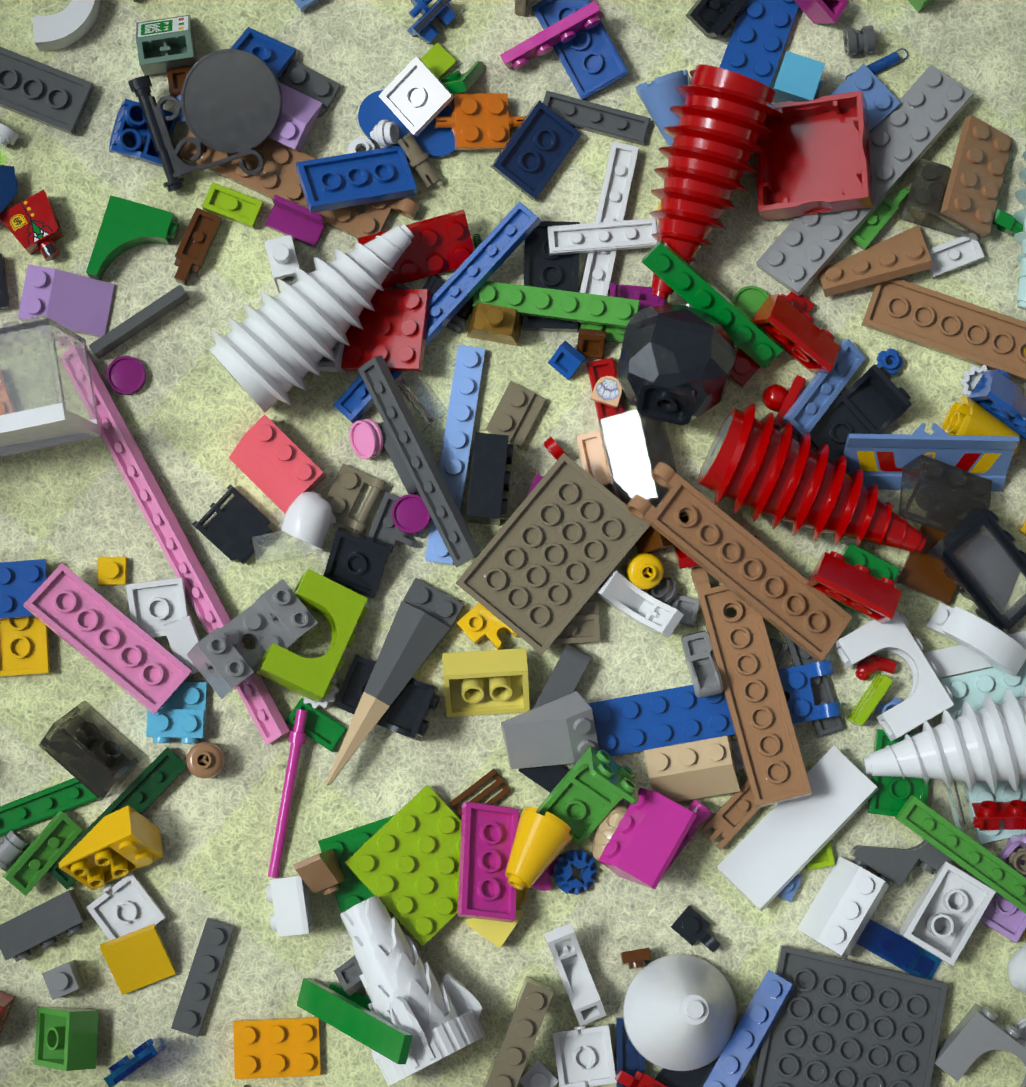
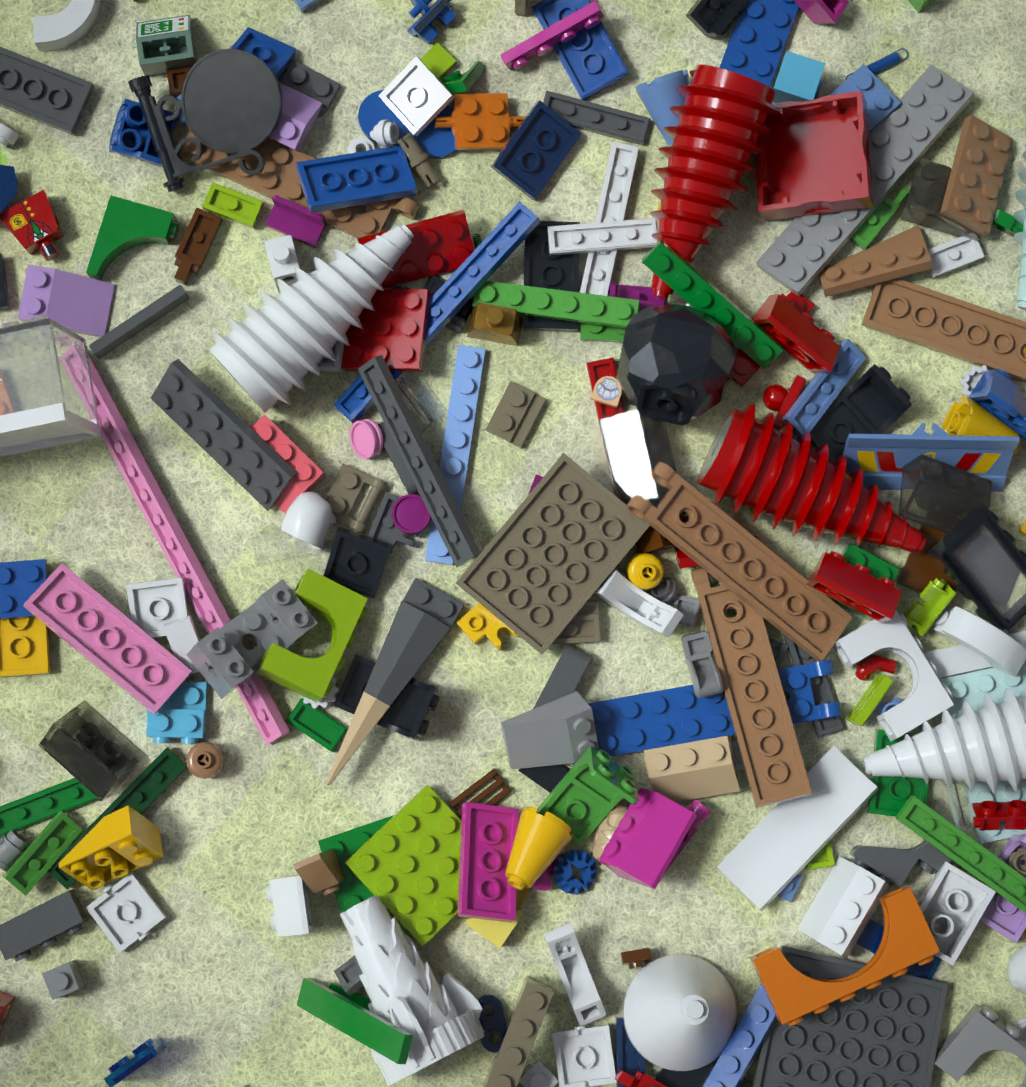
bright green slope [34,1007,100,1071] -> none
yellow plate [97,557,127,586] -> none
yellow tile [100,924,176,995] -> none
magenta piece [106,356,146,395] -> none
dark grey plate [171,918,235,1037] -> none
black plate [192,484,274,565] -> none
light orange plate [233,1017,321,1079] -> none
dark pink bar [268,709,308,878] -> none
light yellow slope [442,648,530,717] -> none
black brick [466,432,514,526] -> none
red tile [543,436,568,460] -> none
blue plate [548,340,586,380] -> none
light nougat tile [576,430,616,487] -> none
reddish brown tile [577,328,606,359] -> none
black plate [671,905,720,953] -> none
medium nougat hinge [700,779,761,850] -> none
bright green piece [732,286,769,319] -> none
dark grey wheel [843,25,876,56] -> none
blue plate [877,349,903,375] -> none
none -> dark grey plate [151,359,297,511]
none -> dark blue plate [478,995,508,1053]
none -> orange arch [749,886,940,1026]
none -> lime hinge [904,577,957,637]

